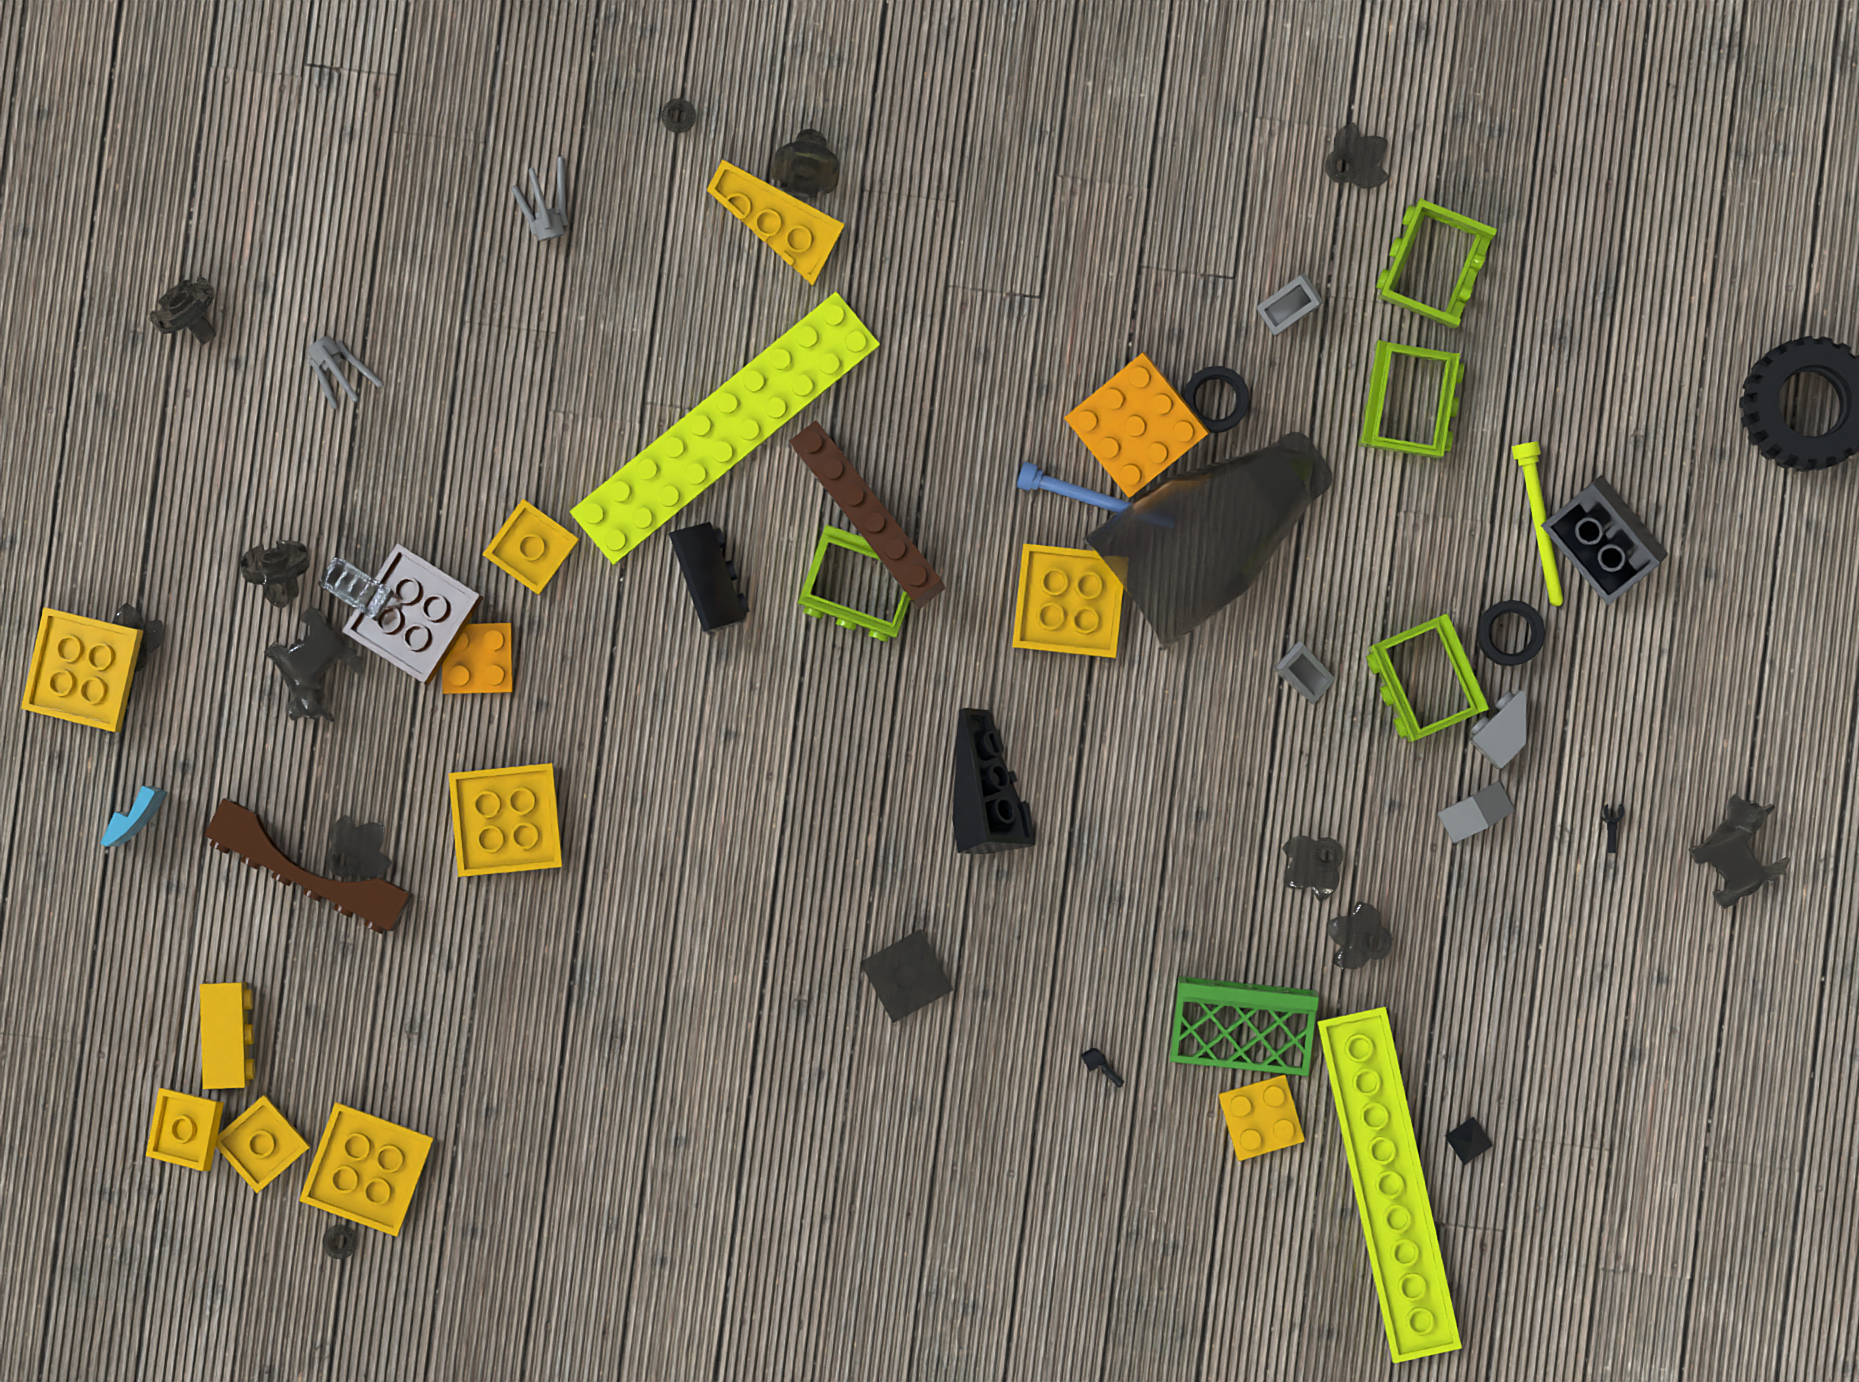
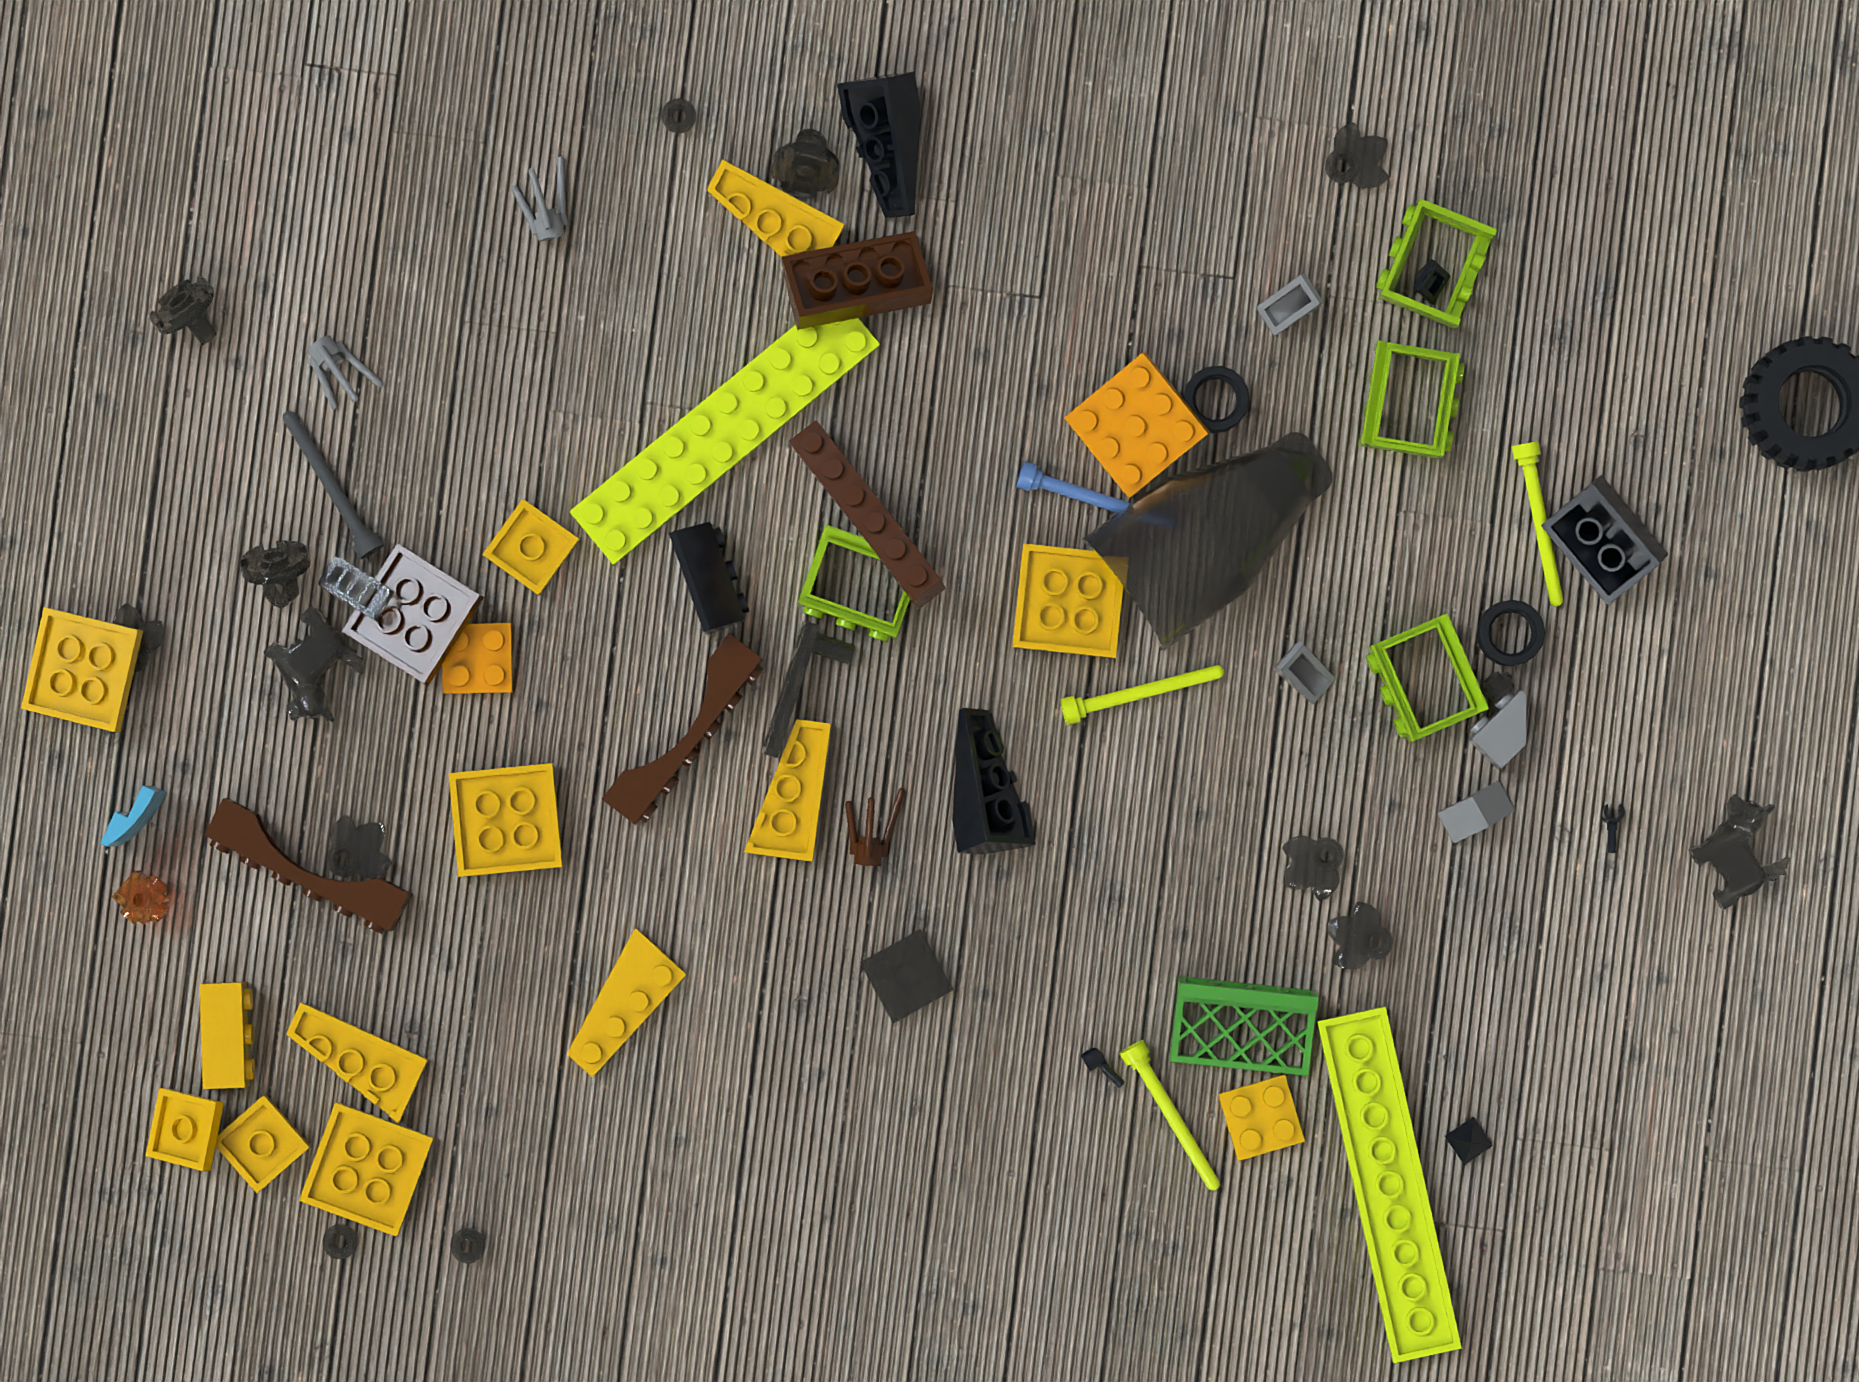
none -> clear orange brick [112,870,172,925]
none -> dark grey piece [283,411,384,559]
none -> yellow wing [286,1002,429,1124]
none -> clear smoke plate [450,1228,486,1263]
none -> yellow wing [567,927,687,1077]
none -> reddish brown arch [602,633,764,825]
none -> yellow wing [744,719,831,862]
none -> clear smoke piece [761,621,855,758]
none -> reddish brown slope [781,231,934,330]
none -> black wedge [837,71,920,218]
none -> reddish brown plant [845,788,905,866]
none -> neon yellow piece [1060,665,1224,726]
none -> neon yellow piece [1119,1040,1220,1191]
none -> black slope [1413,259,1450,305]
none -> clear smoke plate [1482,671,1515,703]

